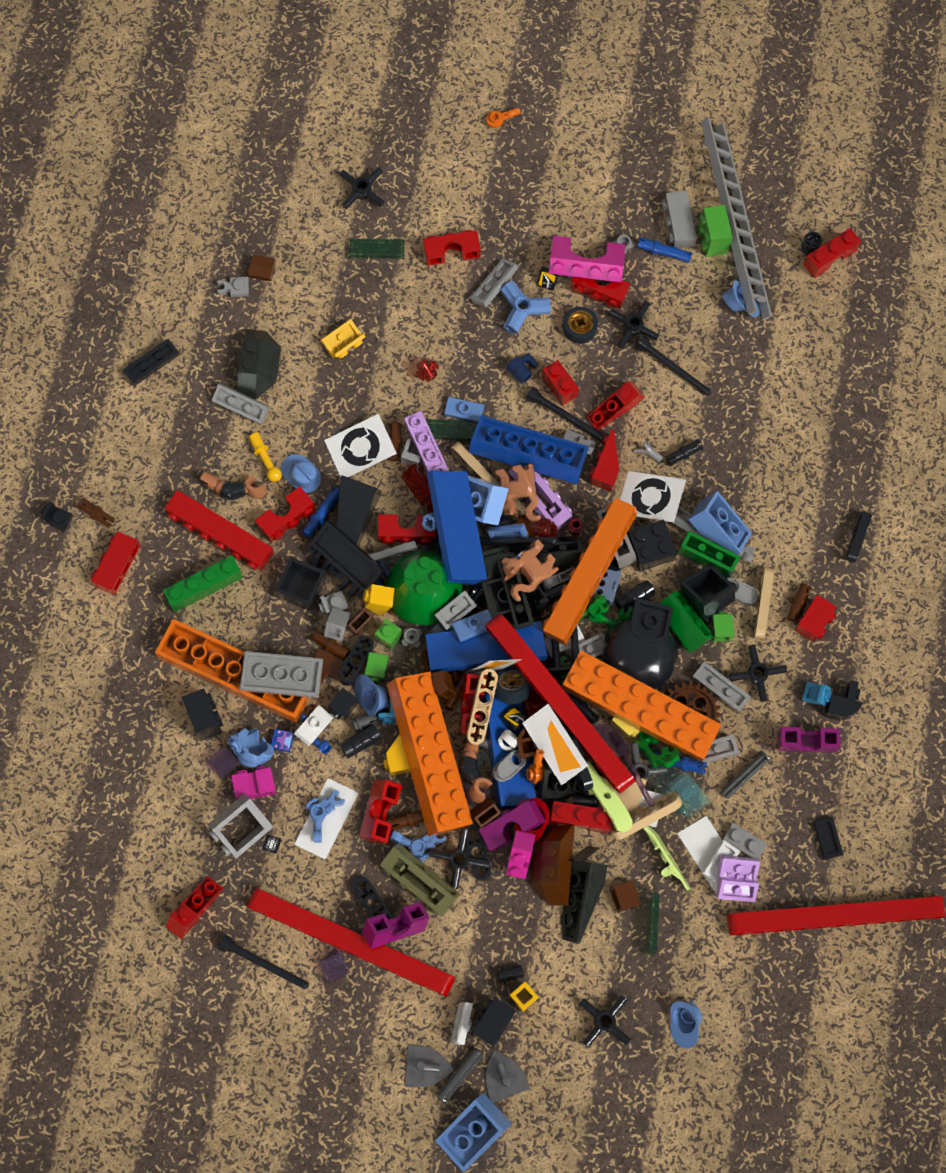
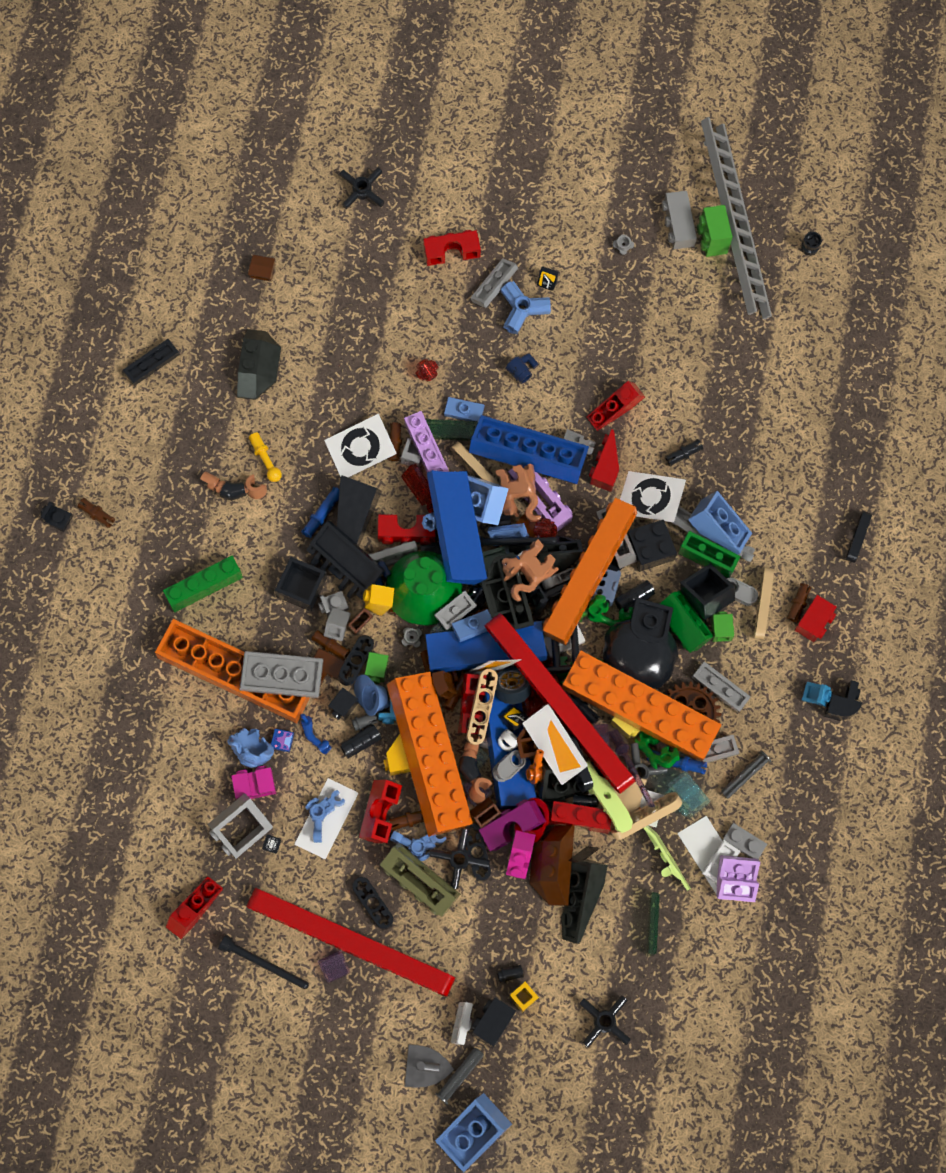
red brick [91,531,141,596] -> none
red brick [165,490,274,572] -> none
black piece [182,688,224,741] -> none
clear purple piece [206,745,240,780] -> none
light grey plate [212,383,270,424] -> none
light grey plate [217,277,249,297] -> none
red arch [255,486,315,543] -> none
medium blue piece [281,454,321,493] -> none
white plate [294,705,334,746] -> none
yellow bracket [320,319,365,359] -> none
clear green tile [350,239,404,259] -> none
magenta arch [362,901,429,949] -> none
bright green brick [375,619,402,650] -> none
orange plate [486,107,520,128] -> none
flat silver shield [486,1050,530,1103] -> none
black piece [526,386,605,441] -> none
red brick [542,360,579,406] -> none
dark pink arch [549,235,625,282] -> none
wheel [563,307,598,344] -> none
dark red pin [568,518,583,537] -> none
light grey plate [568,632,605,658] -> none
red arch [570,277,630,309] -> none
black bar [608,301,660,349] -> none
reddish brown piece [609,880,641,913] -> none
light grey bar [633,442,663,463] -> none
black piece [635,336,711,395] -> none
blue pin [637,237,692,263] -> none
medium blue piece [670,1001,702,1048] -> none
medium blue piece [722,280,760,317] -> none
red beam [727,896,946,936] -> none
black bar [729,645,787,702] -> none
magenta arch [777,727,841,753] -> none
red arch [804,228,861,279] -> none
black tile [812,817,844,860] -> none

